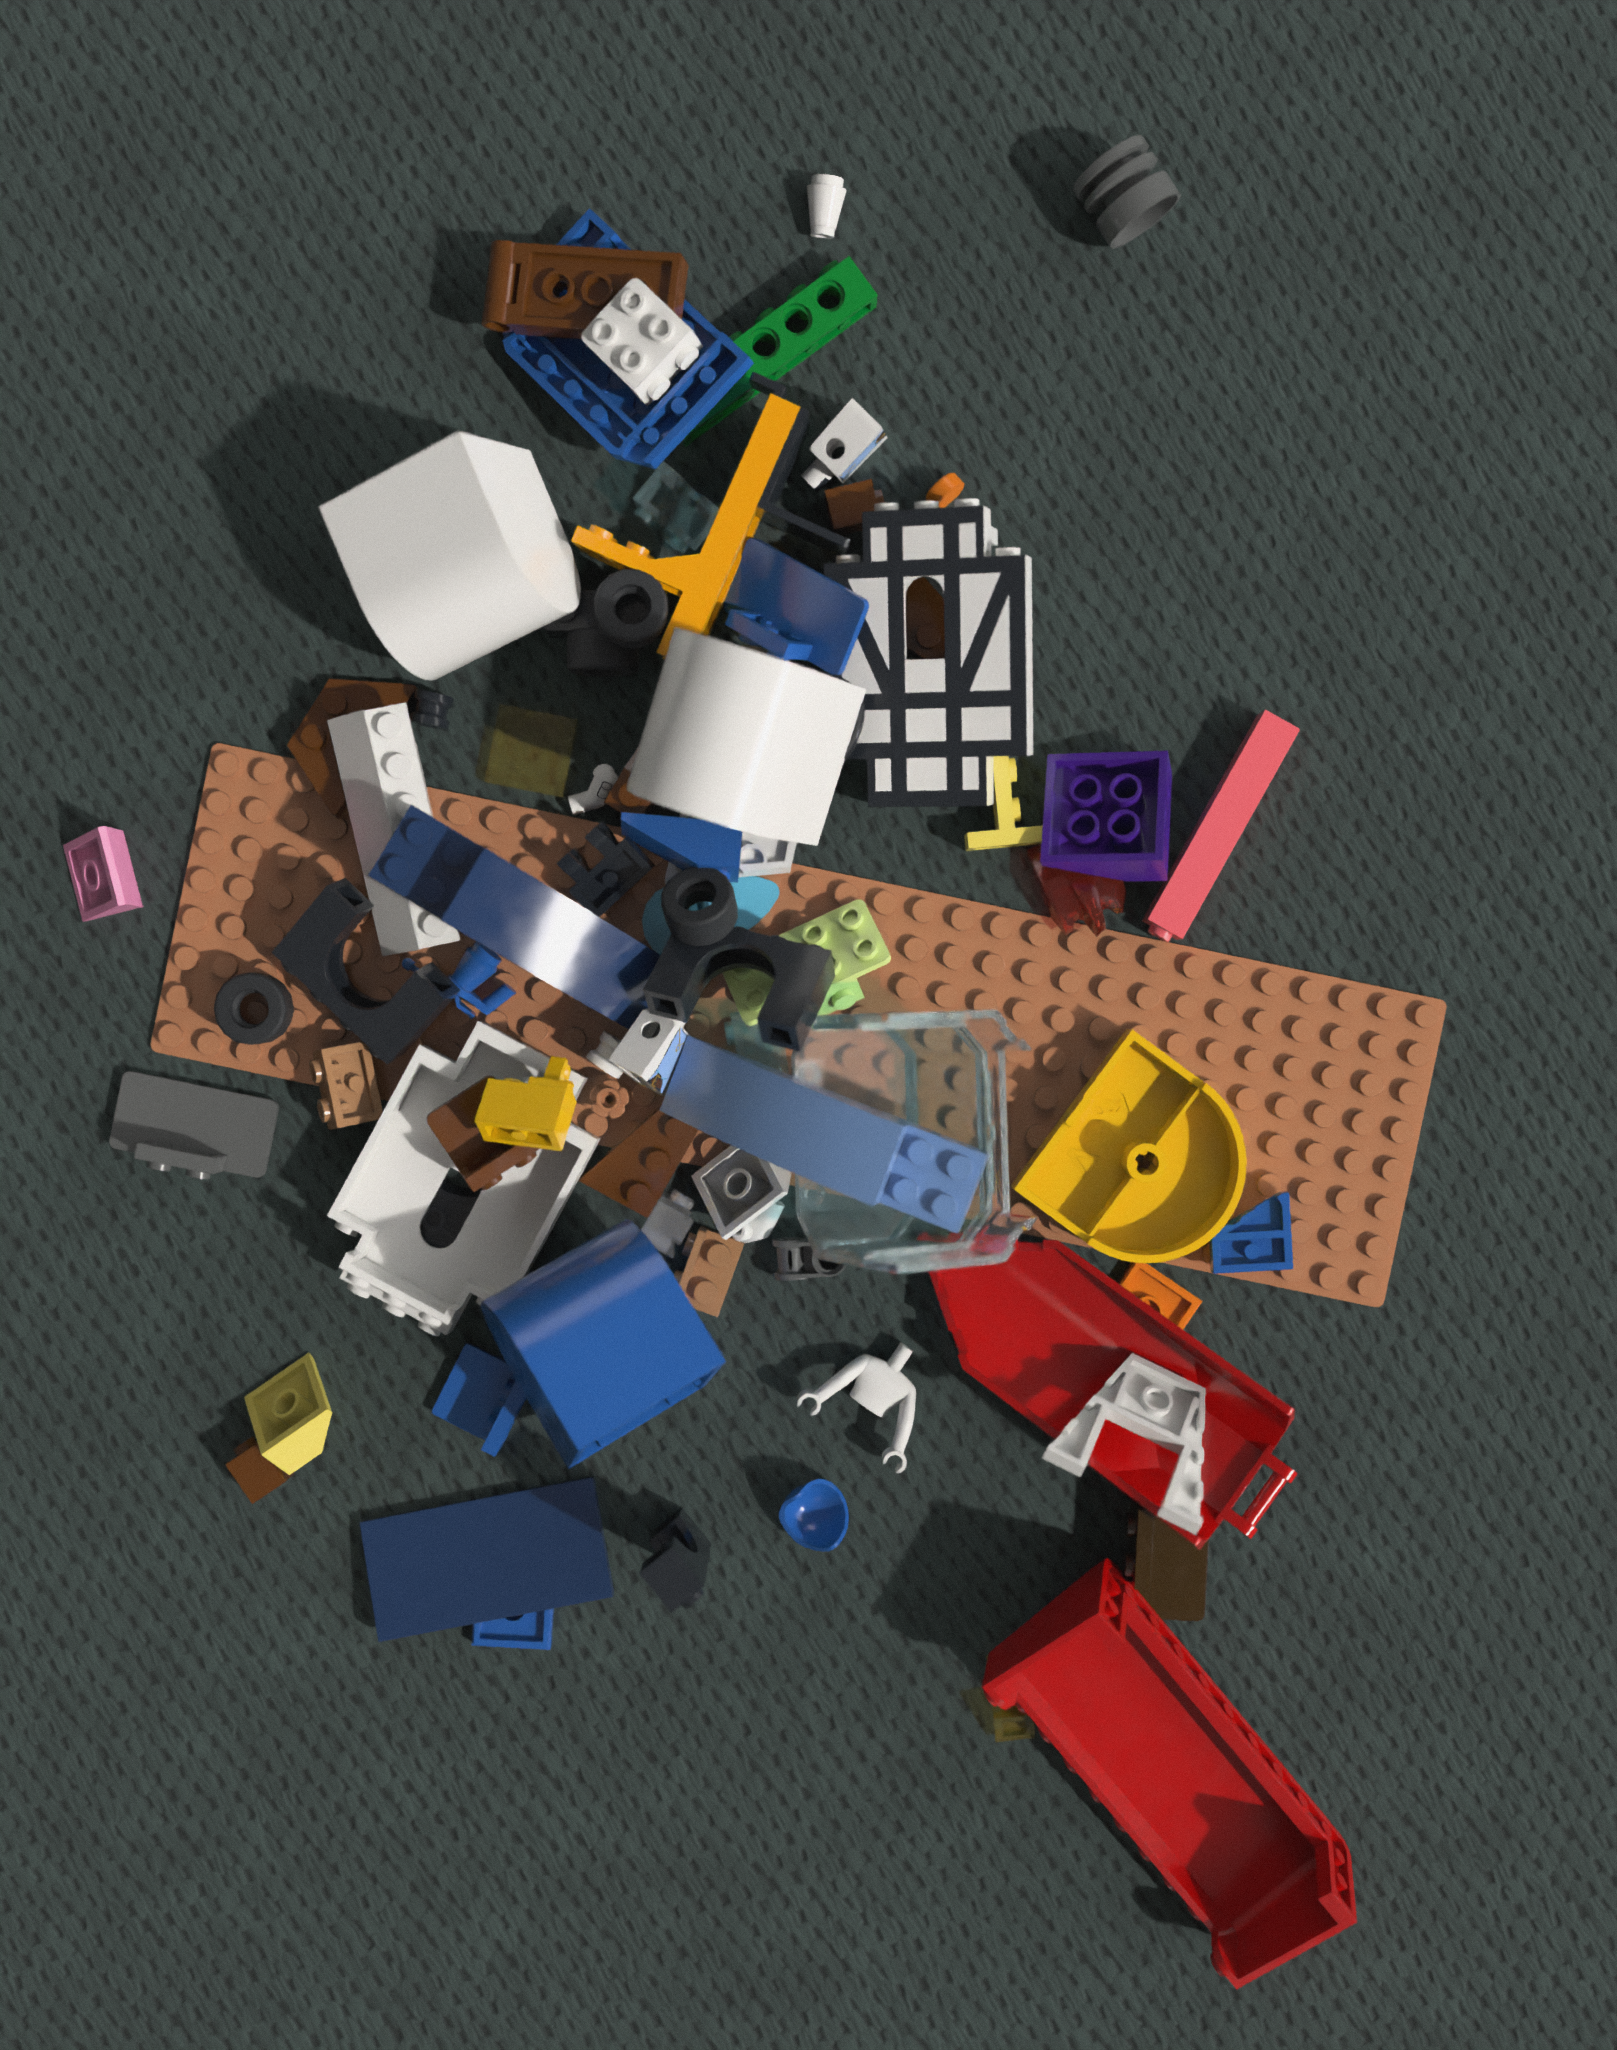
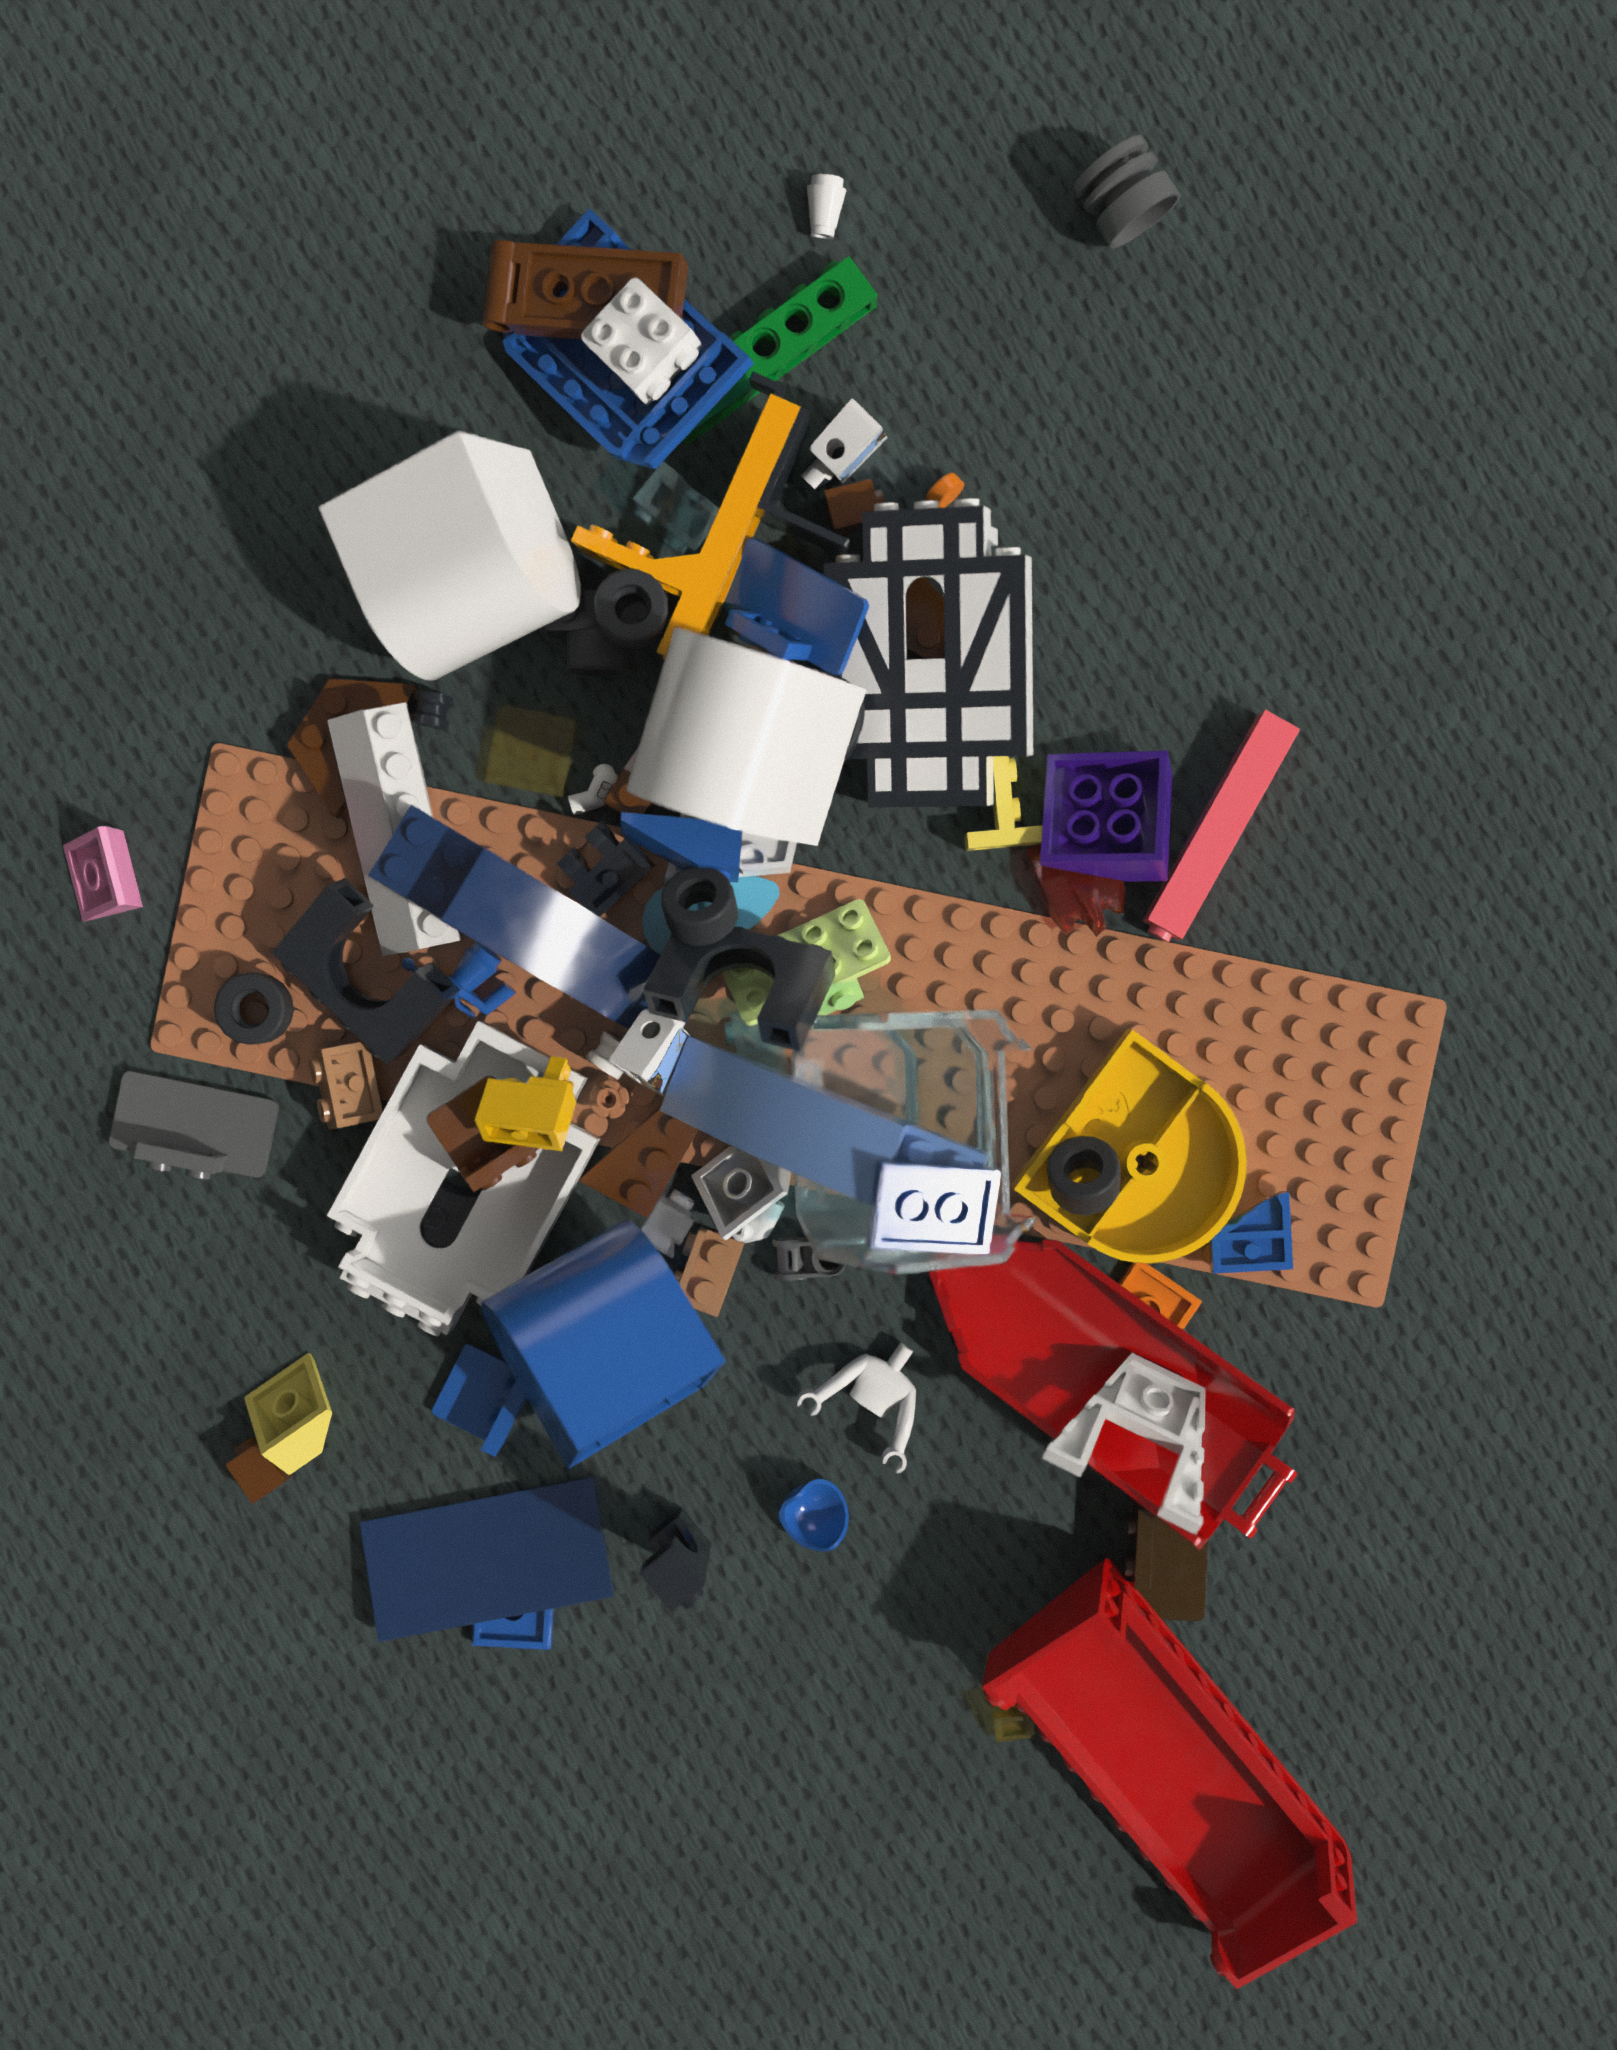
none -> tile [866,1161,1000,1254]
none -> black tyre [1047,1135,1121,1215]

